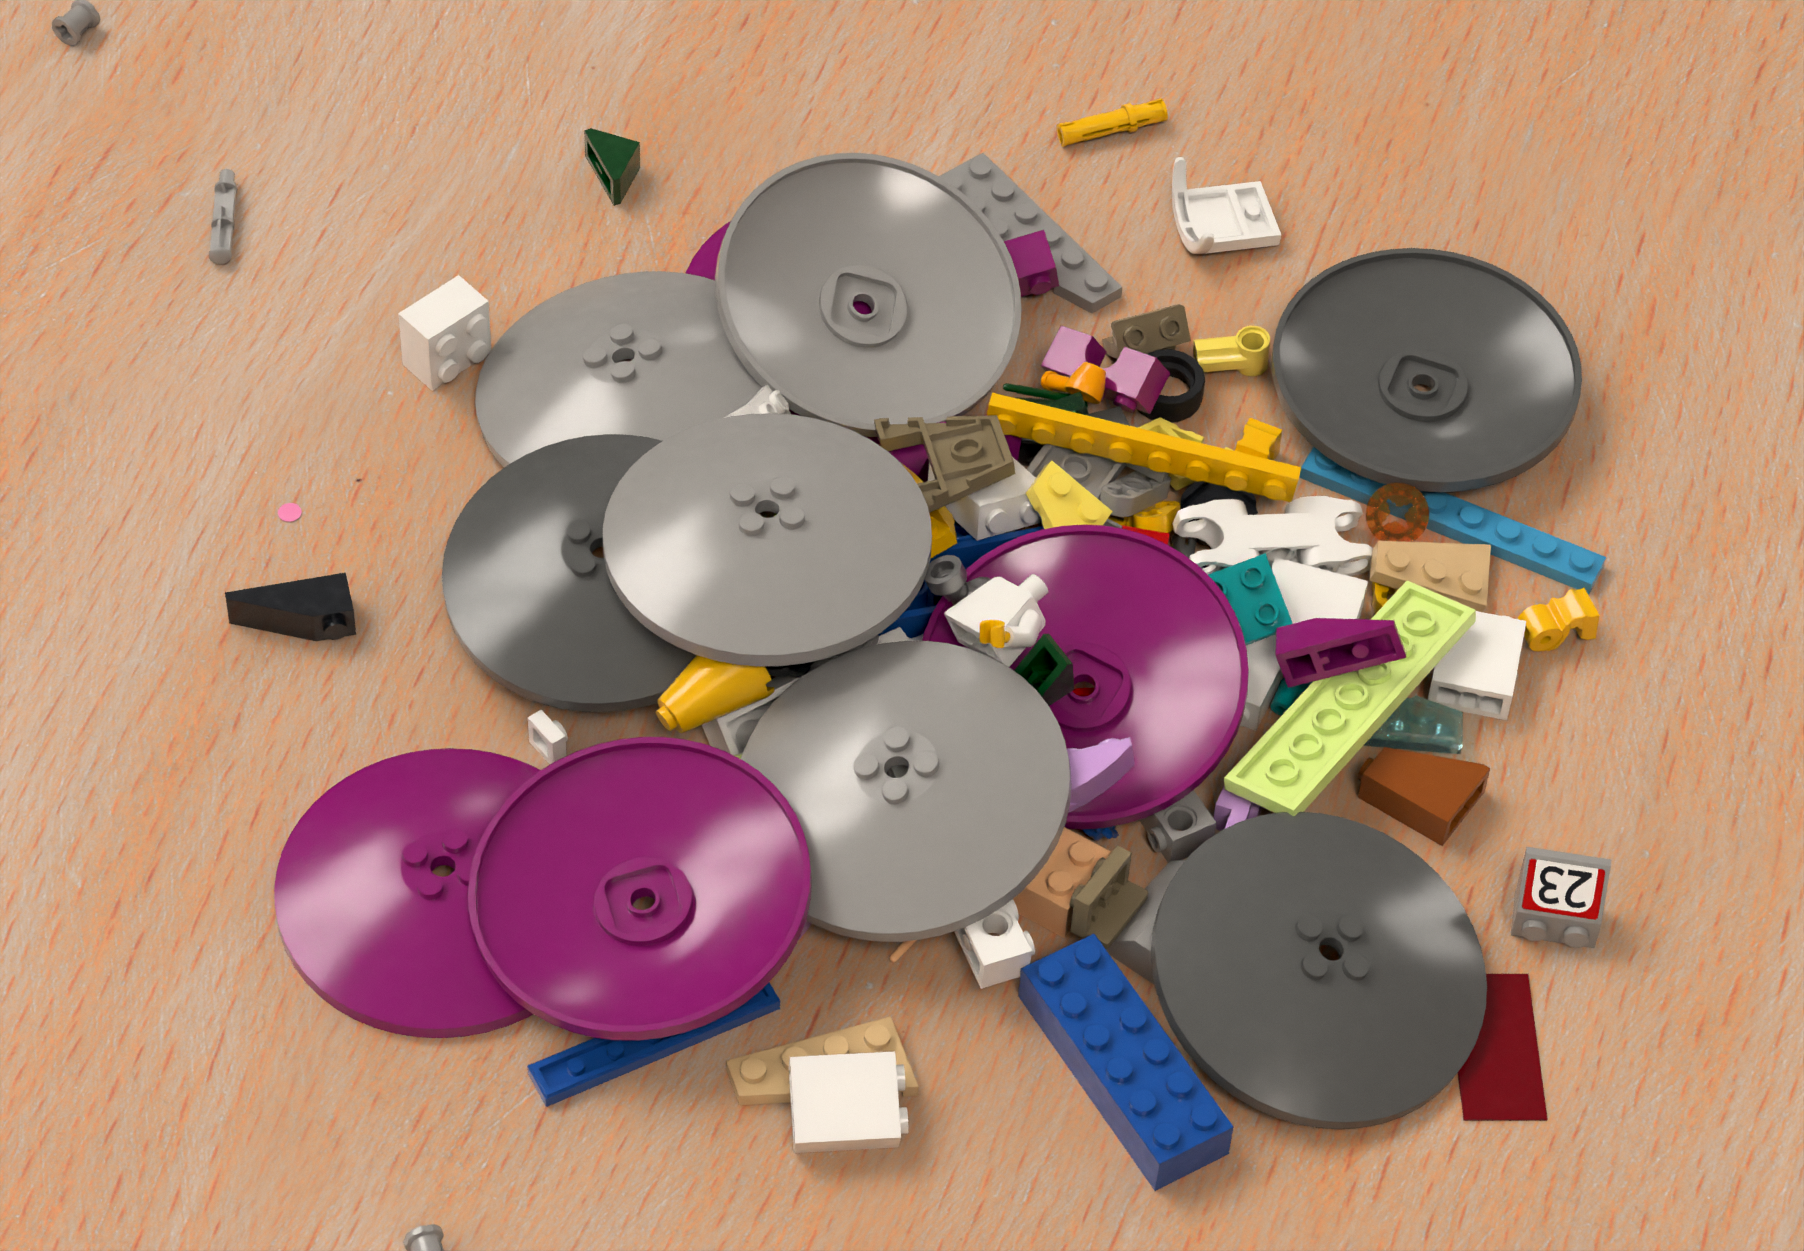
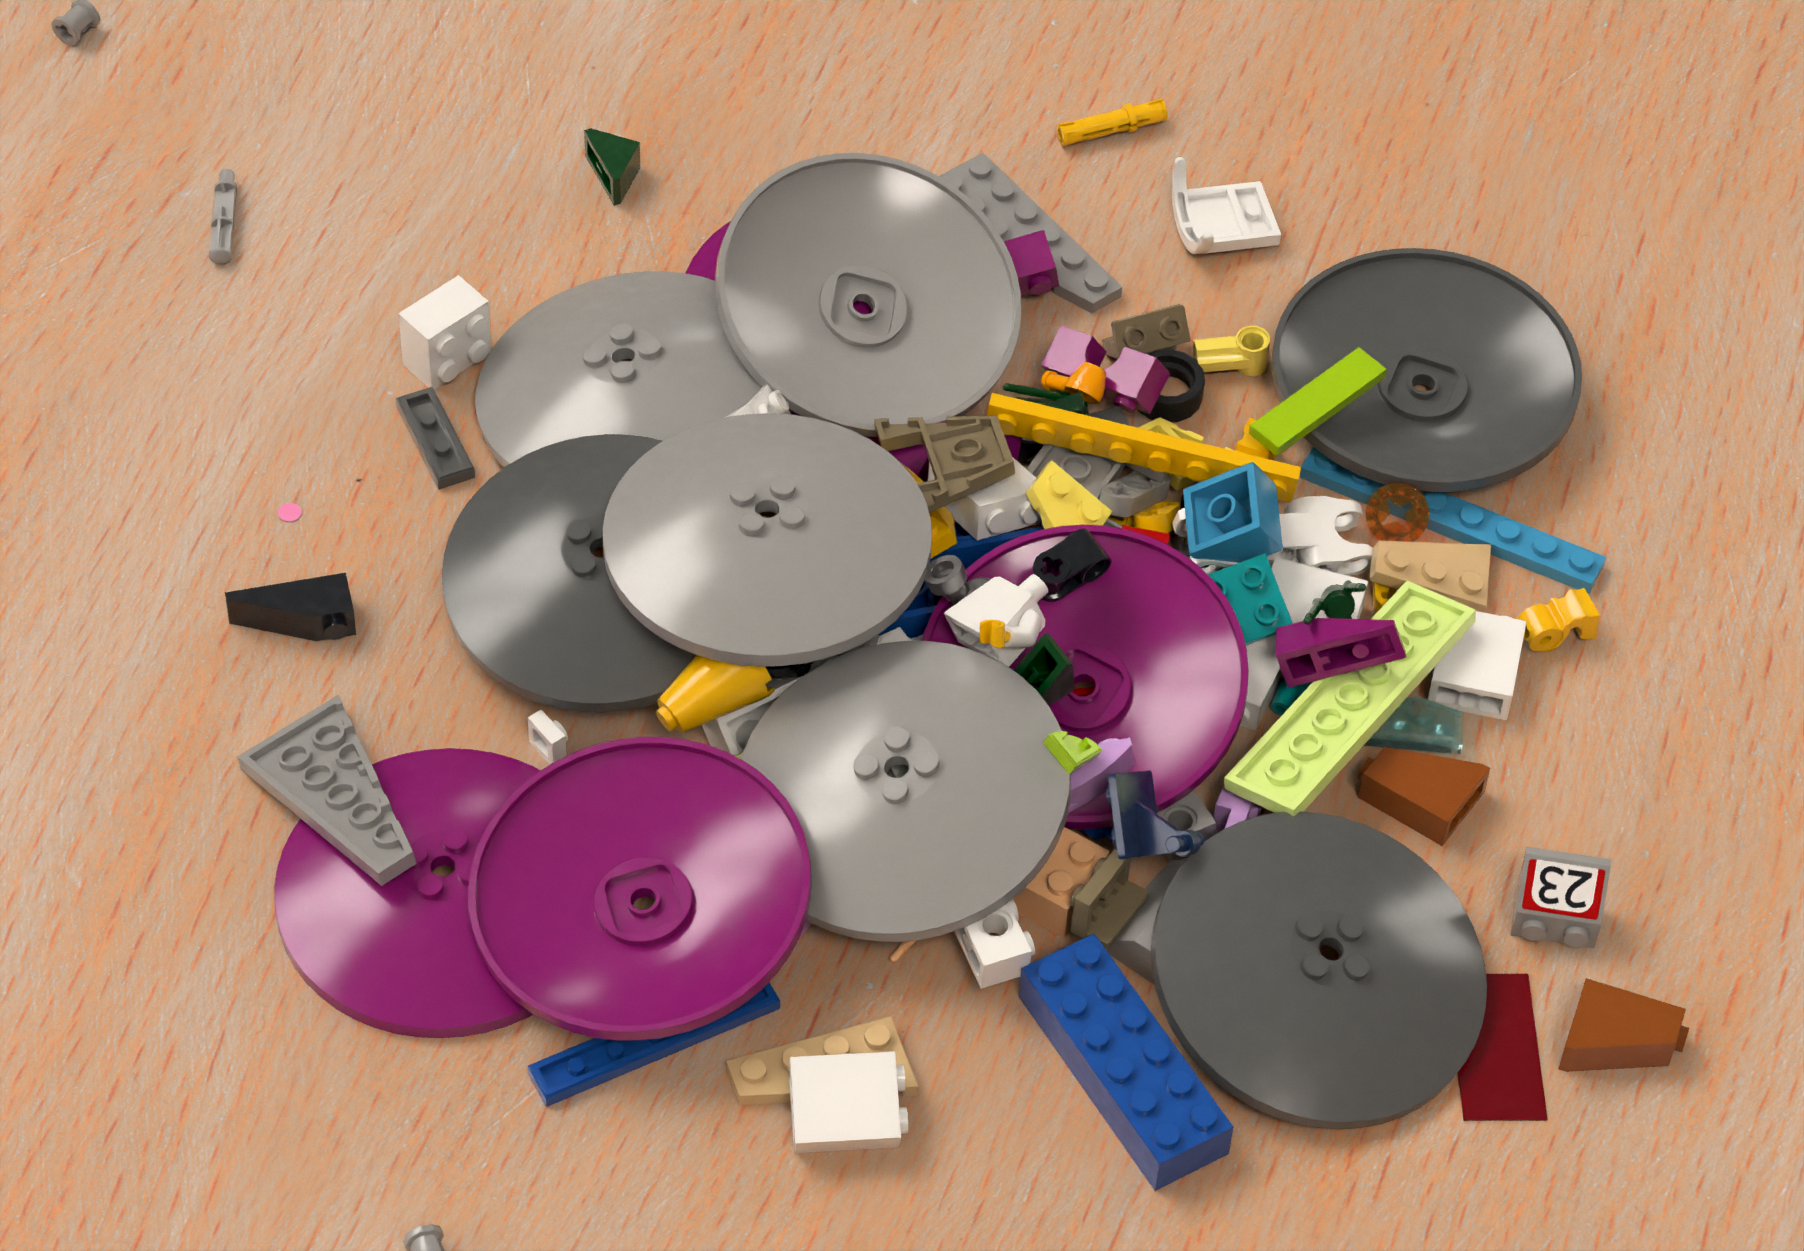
none -> light grey wing [237,695,416,886]
none -> dark grey tile [396,387,475,490]
none -> black piece [1033,528,1112,602]
none -> lime tile [1043,731,1103,774]
none -> dark blue plate [1106,770,1205,859]
none -> dark azure slope [1183,462,1283,563]
none -> lime tile [1249,347,1387,456]
none -> dark green plant [1303,580,1367,625]
none -> dark orange slope [1558,978,1689,1072]

